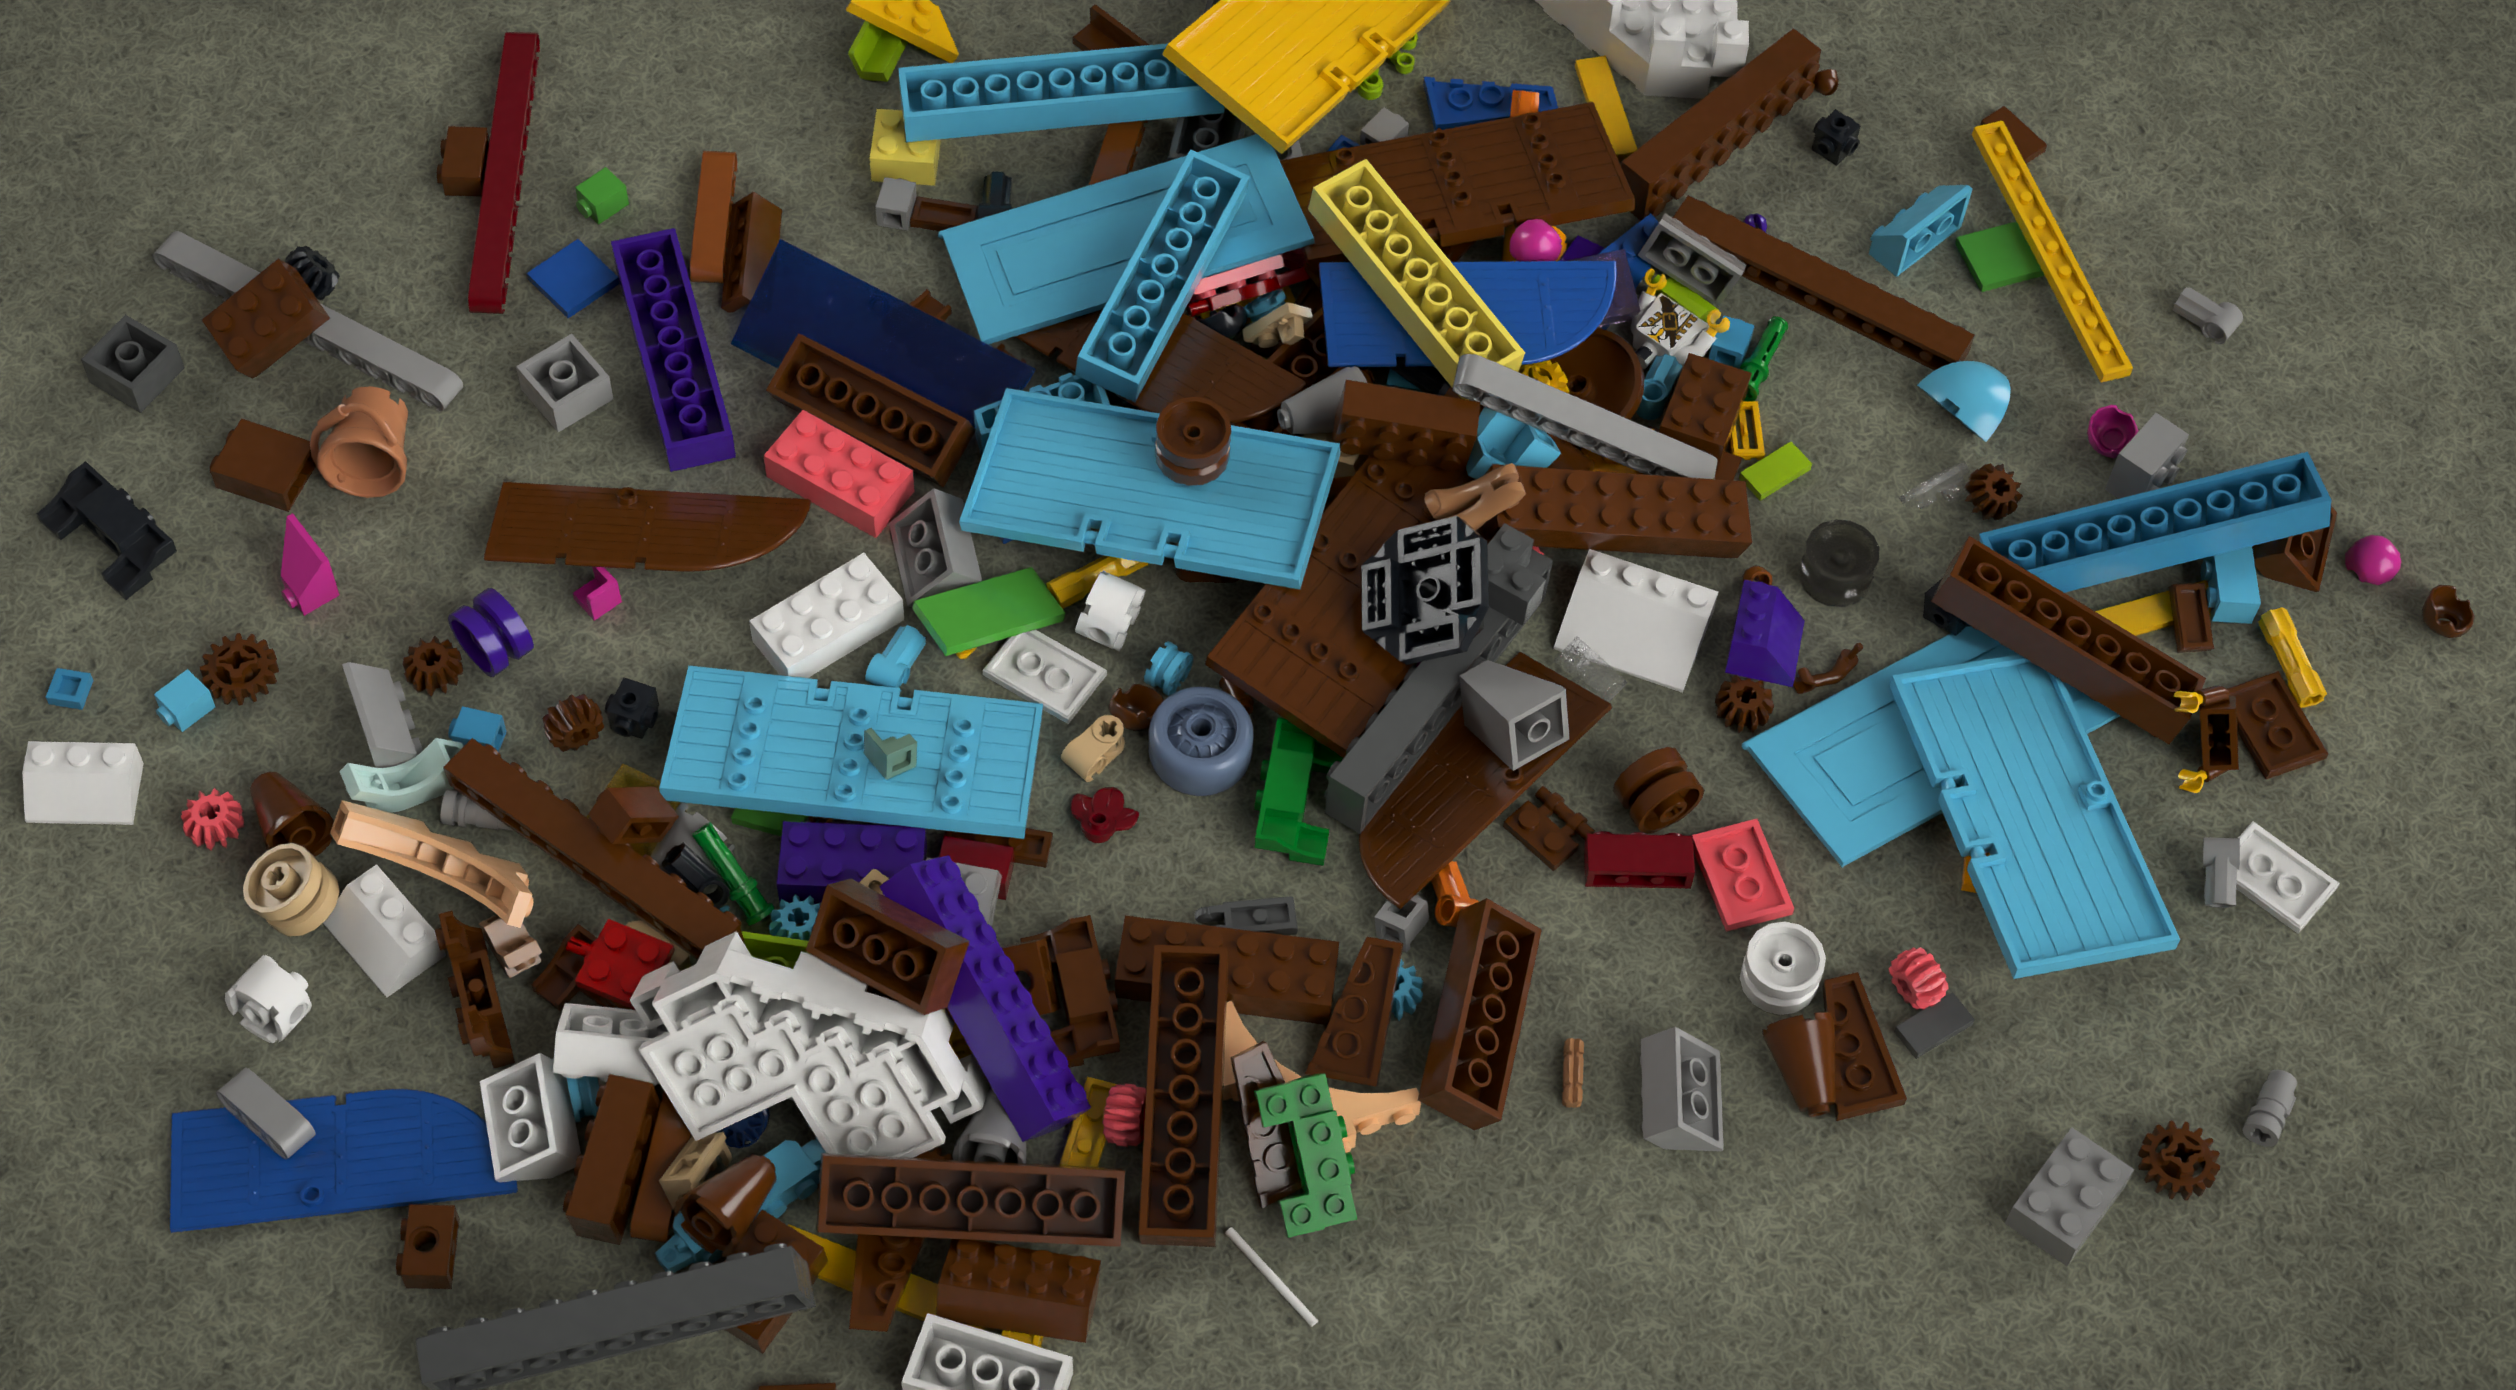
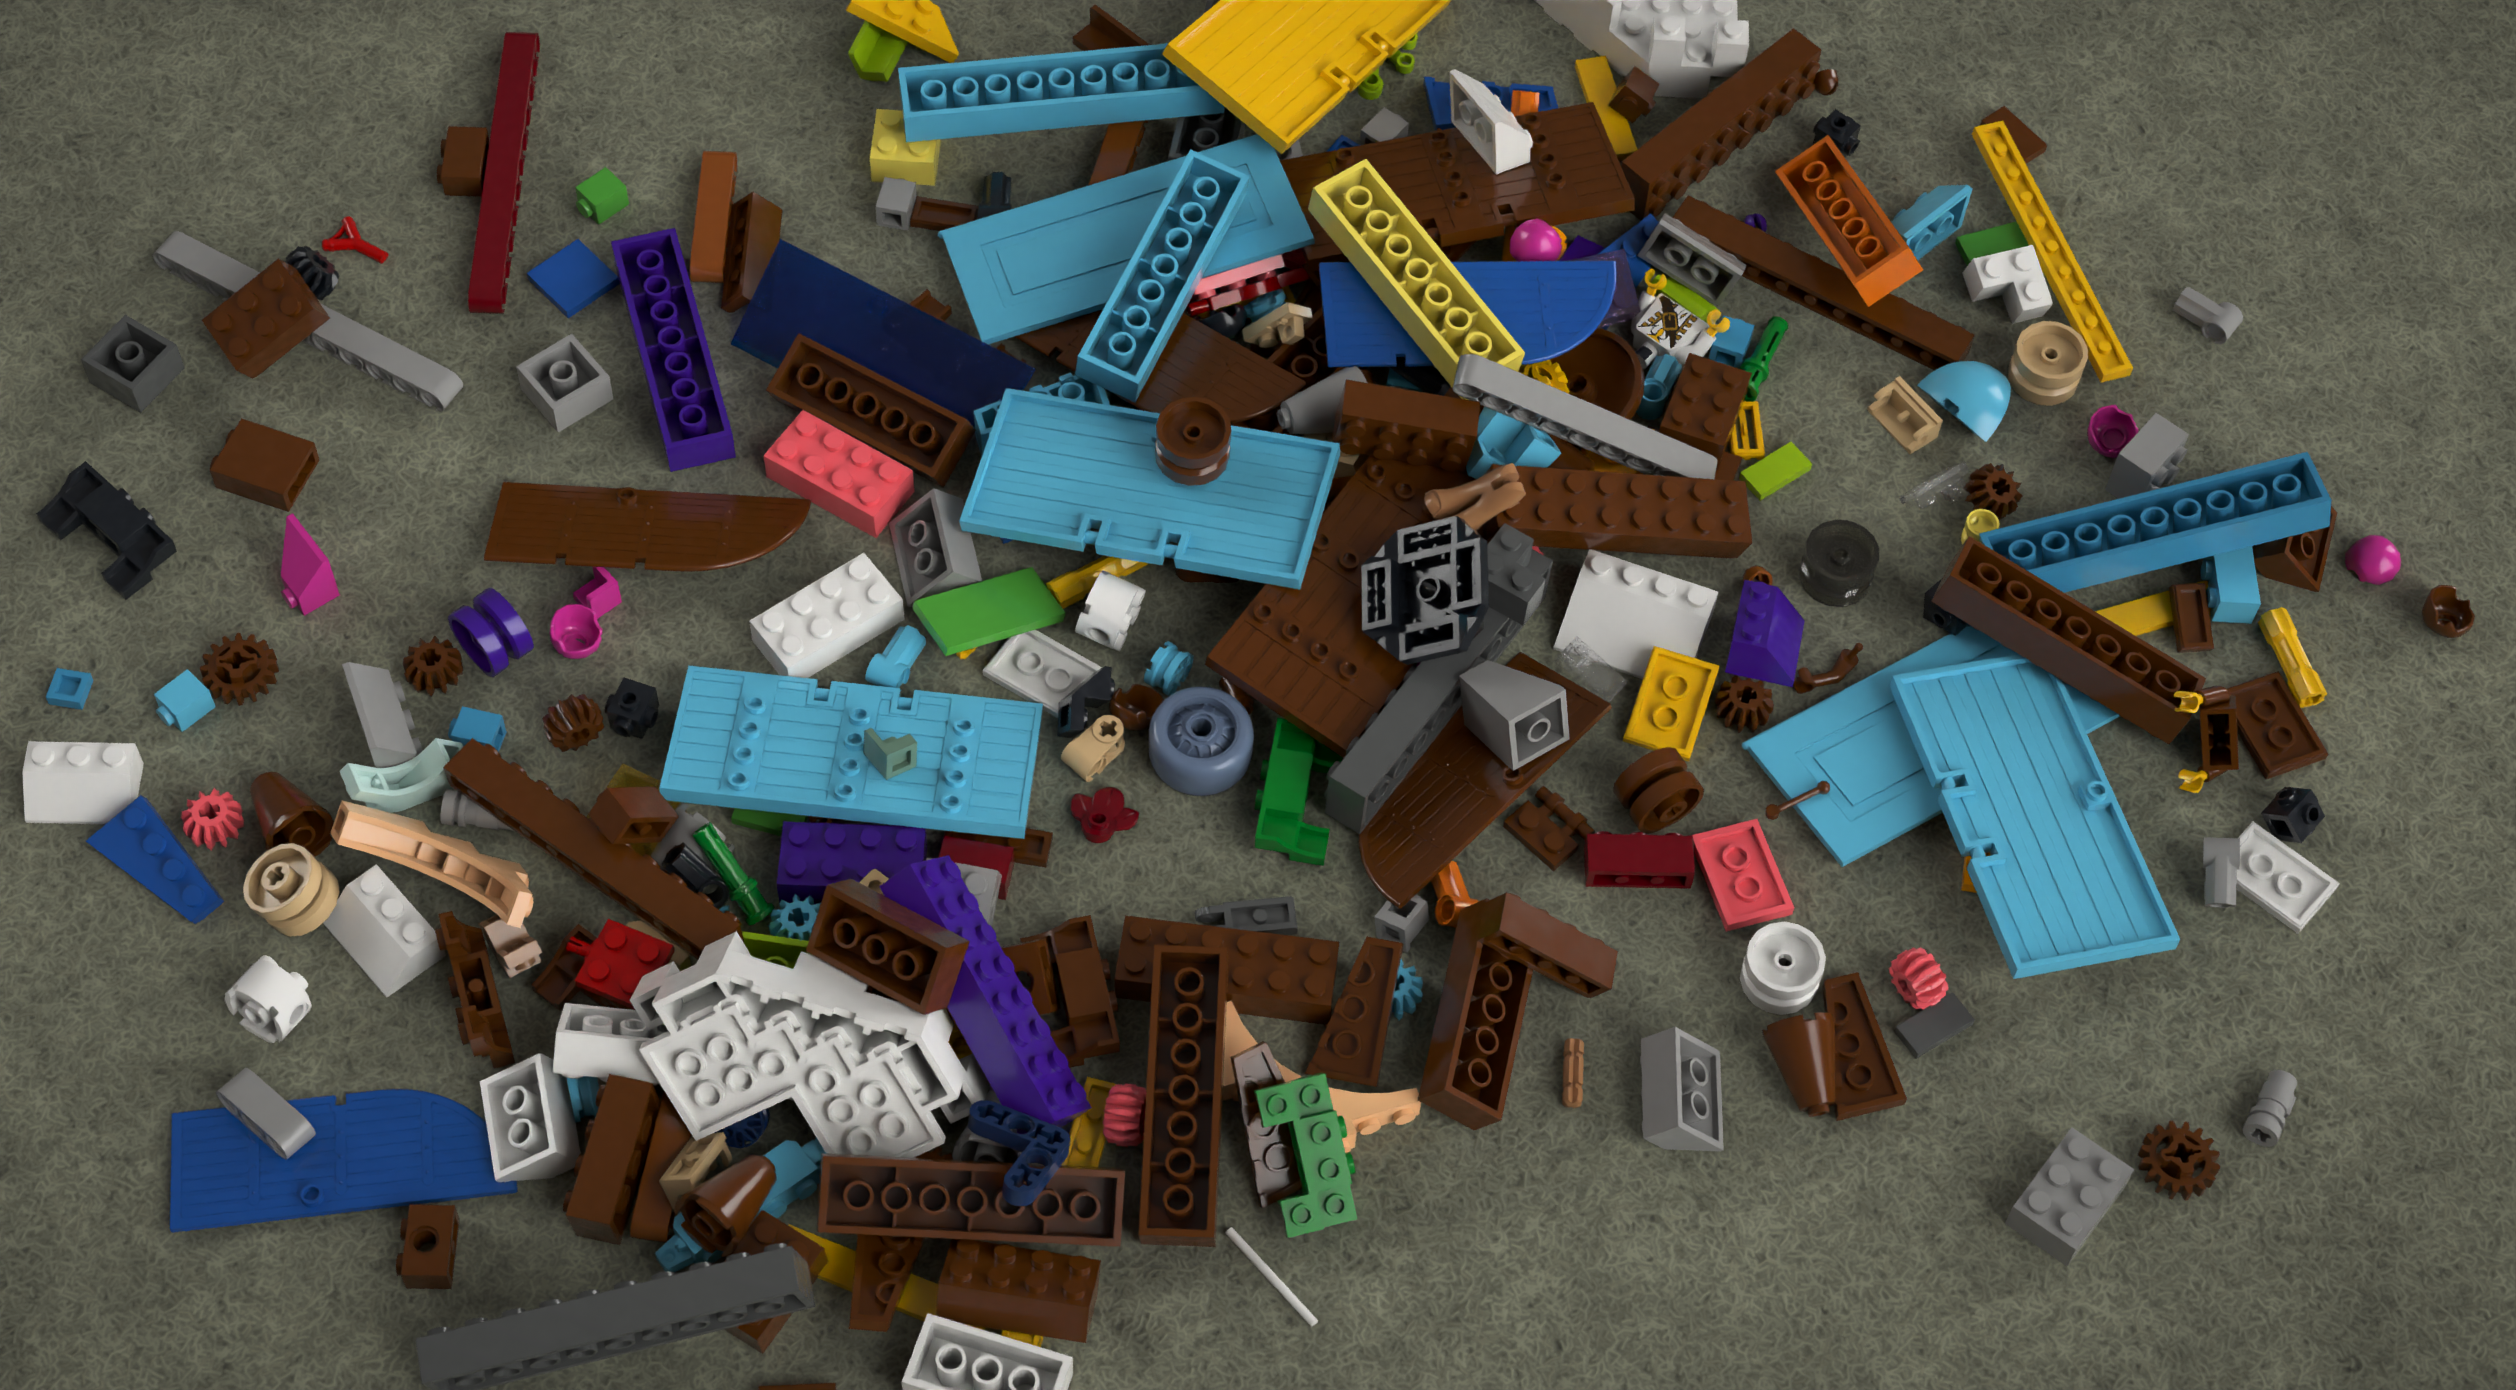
nougat piece [310,386,409,498] -> none
none -> blue wing [86,795,225,924]
none -> red piece [322,216,388,264]
none -> dark pink hair [549,604,602,659]
none -> dark blue beam [968,1100,1071,1206]
none -> black slope [1057,666,1115,738]
none -> white slope [1449,69,1533,175]
none -> reddish brown brick [1477,892,1618,998]
none -> reddish brown brick [1608,66,1660,123]
none -> yellow tile [1623,646,1720,762]
none -> reddish brown hinge [1765,781,1830,820]
none -> orange brick [1775,135,1923,307]
none -> tan hinge [1868,376,1943,454]
none -> light yellow wheel [1961,509,2000,545]
none -> white brick [1962,245,2053,323]
none -> tan wheel [2008,321,2088,406]
none -> black brick [2261,787,2325,843]

